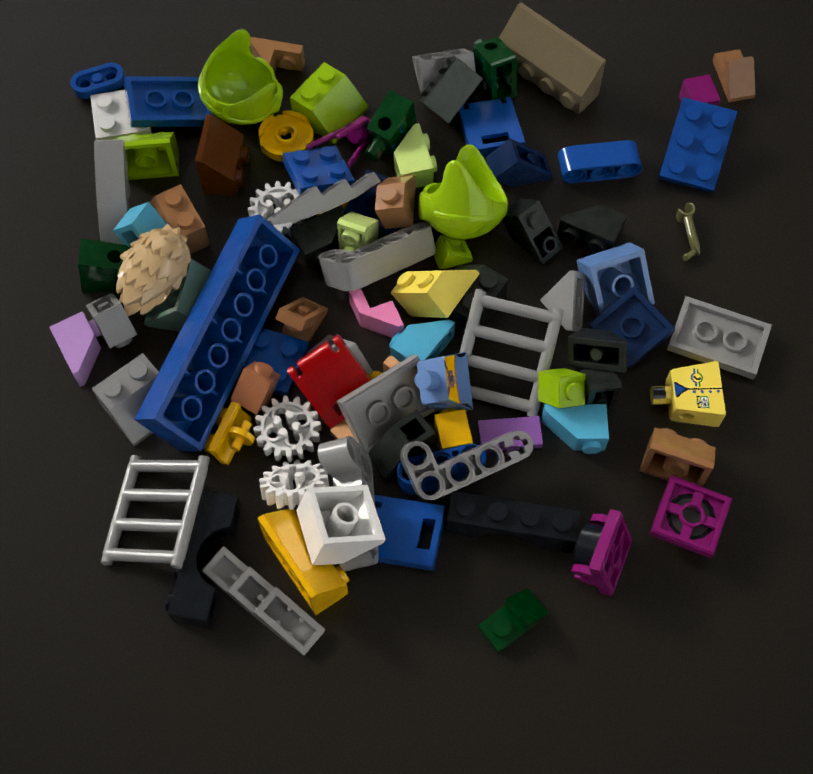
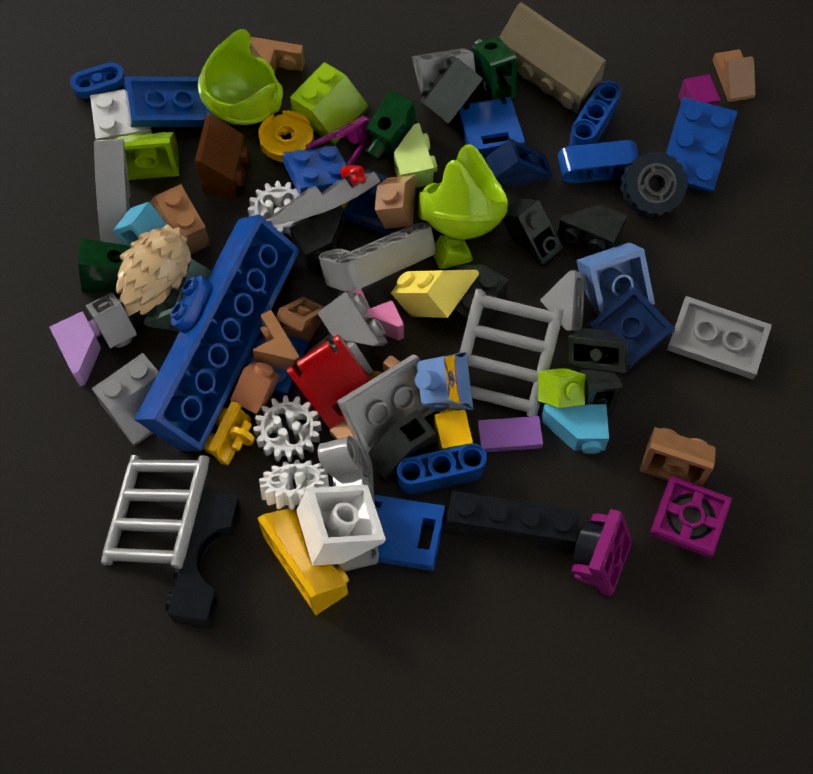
light grey slope [201,546,325,656] -> none
yellowish green slope [337,211,379,252] -> none
medium azure slope [389,320,455,362] -> none
light grey beam [400,431,534,500] -> none
dark green slope [477,588,549,654] -> none
light yellow torso [650,361,726,427] -> none
olive piece [676,203,700,261] -> none
none -> blue plate [170,275,212,332]
none -> medium nougat slope [253,310,301,372]
none -> light grey slope [318,292,388,346]
none -> red arm [340,165,366,186]
none -> blue beam [569,80,621,146]
none -> black wheel [620,151,688,217]

